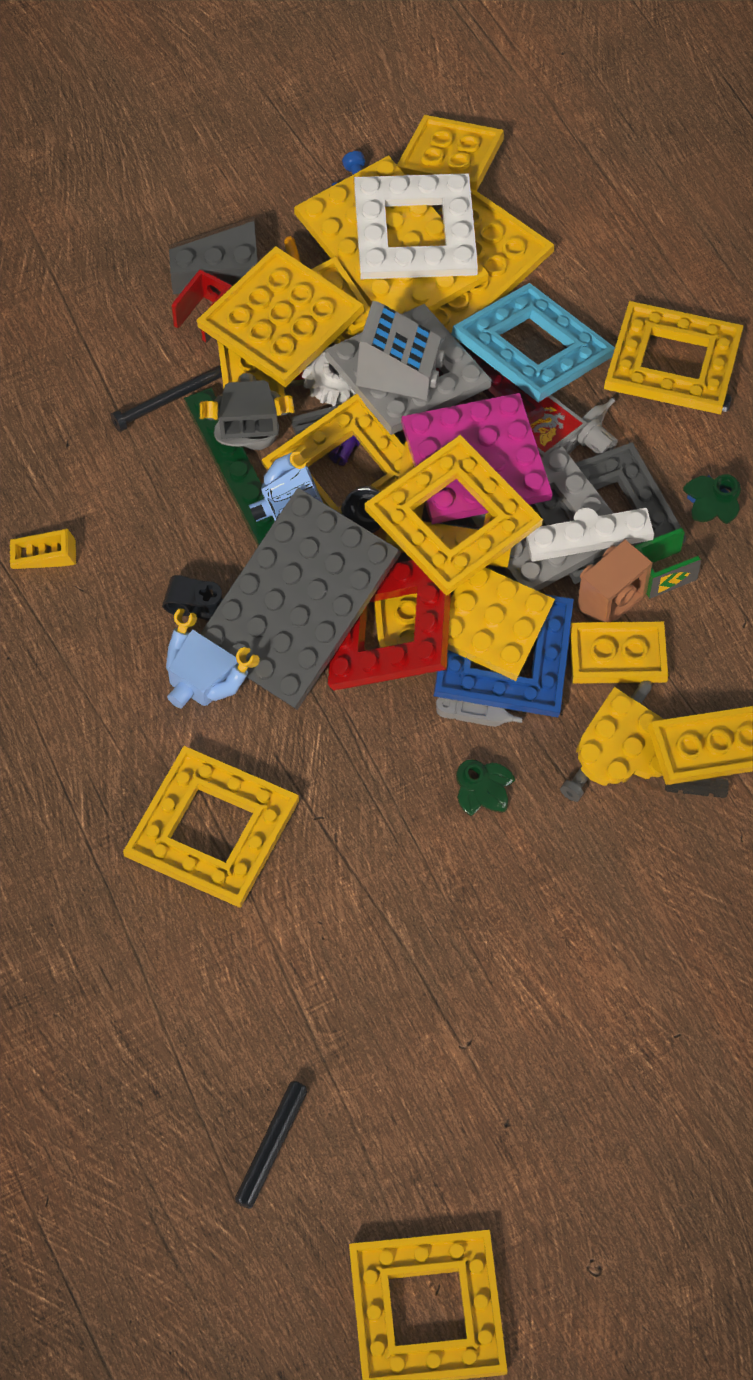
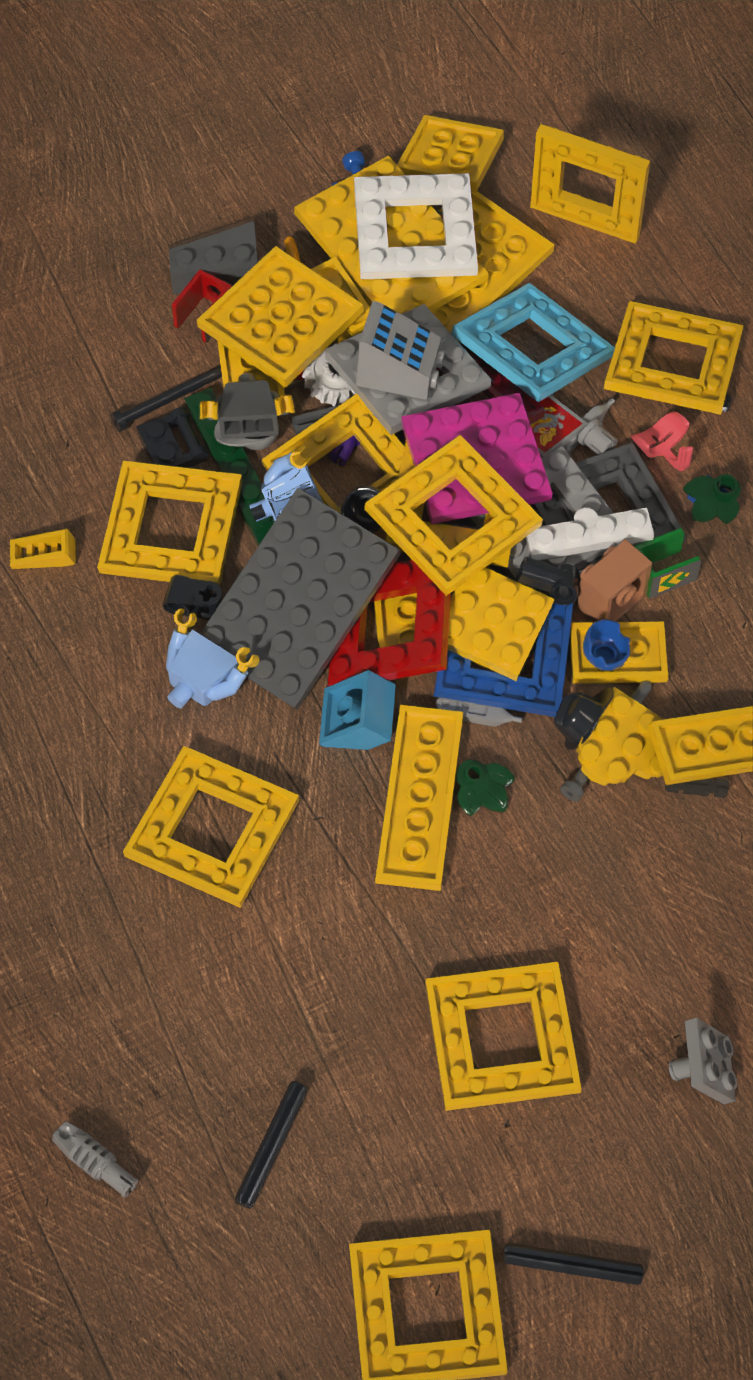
none -> light grey hinge [52,1121,139,1198]
none -> yellow plate [97,460,243,586]
none -> black plate [136,407,209,468]
none -> dark azure slope [319,670,396,750]
none -> yellow plate [375,705,463,891]
none -> yellow plate [425,962,582,1111]
none -> black axle [503,1243,644,1285]
none -> black piece [516,557,580,605]
none -> yellow plate [530,124,650,244]
none -> black piece [554,688,614,750]
none -> blue hair [582,619,630,671]
none -> coral helmet [630,411,693,471]
none -> light grey plate [669,1018,737,1104]

